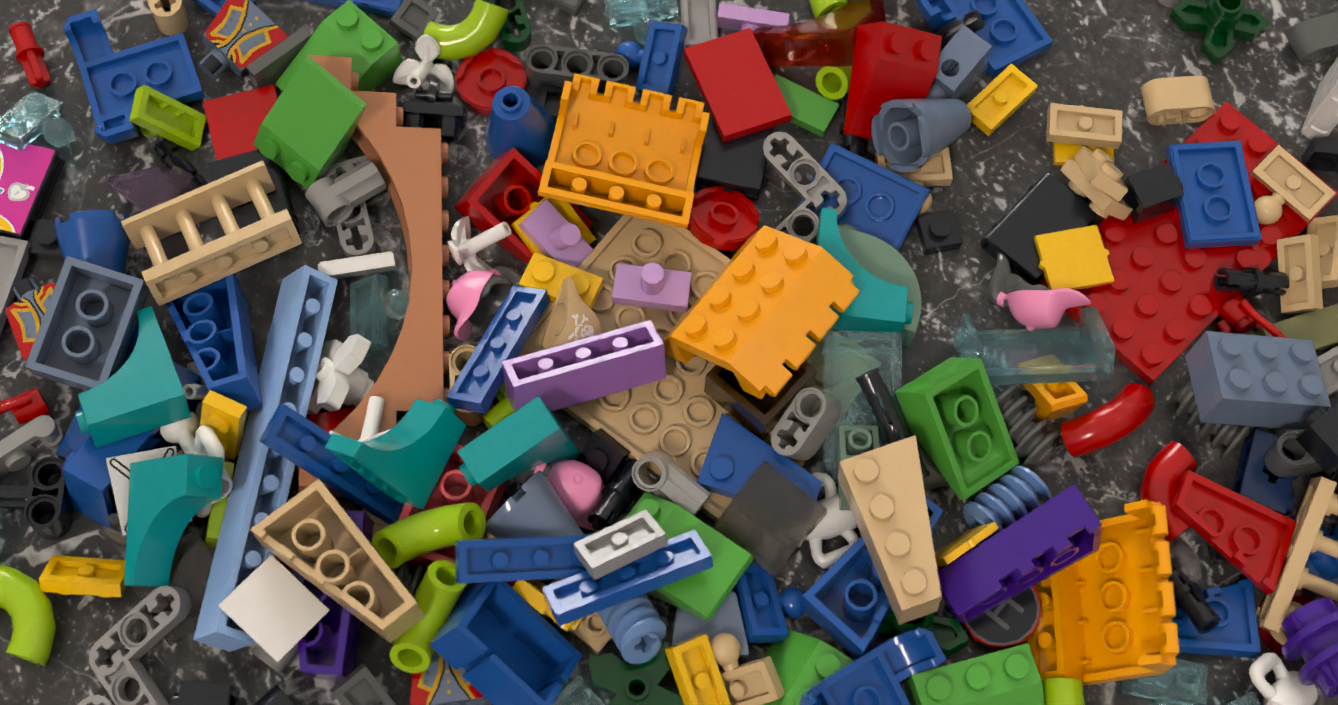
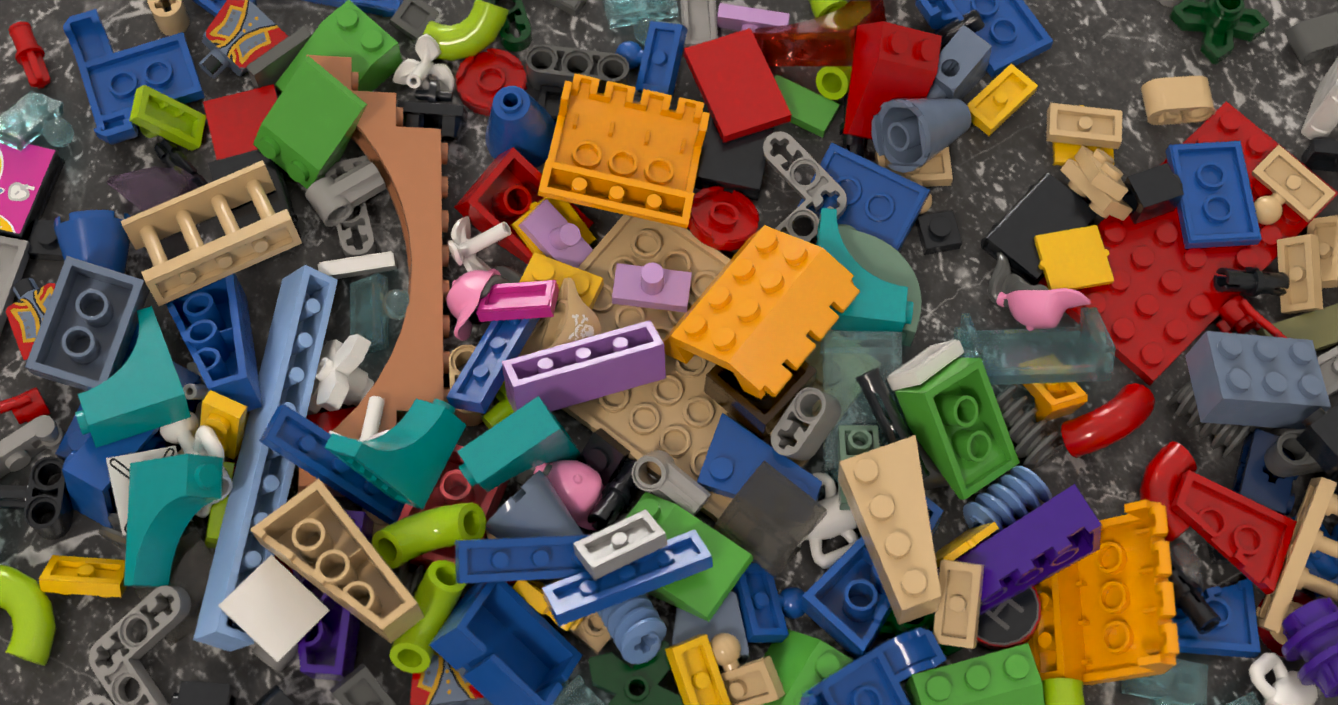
none -> dark pink tile [476,280,559,322]
none -> white tile [886,339,964,391]
none -> tan plate [933,559,984,649]

